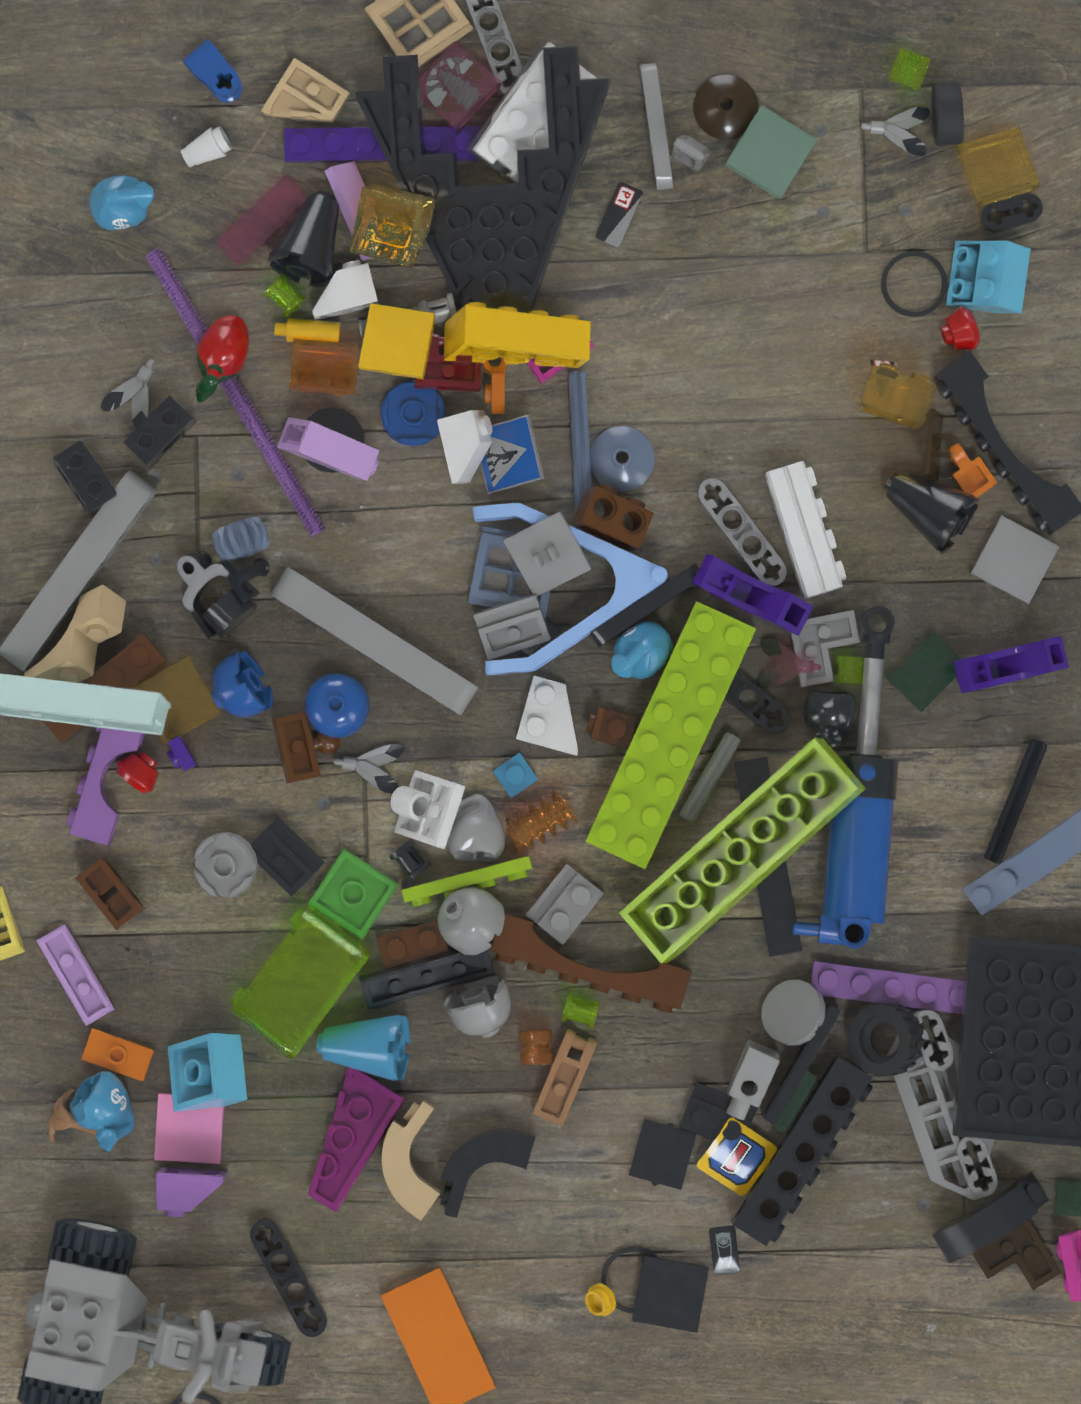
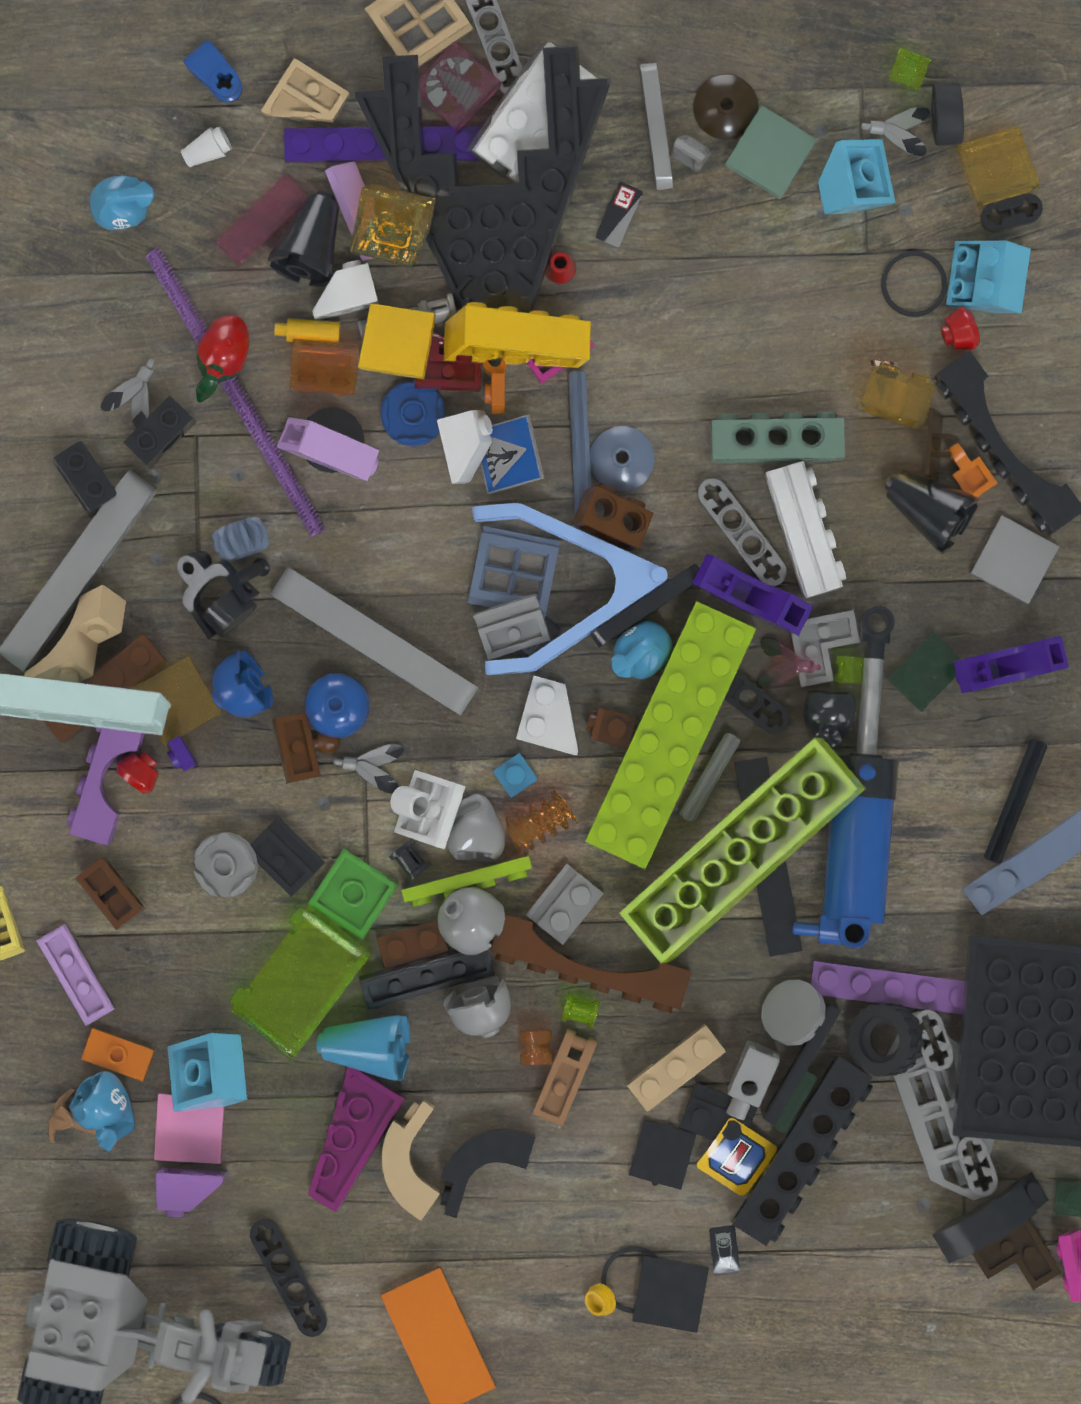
clear neon green bush [263,275,307,319] -> none
light grey piece [503,511,592,596] -> none
none -> red cone [545,252,576,284]
none -> tan arch [626,1024,726,1112]
none -> sand green brick [710,412,845,464]
none -> medium azure slope [818,139,896,215]

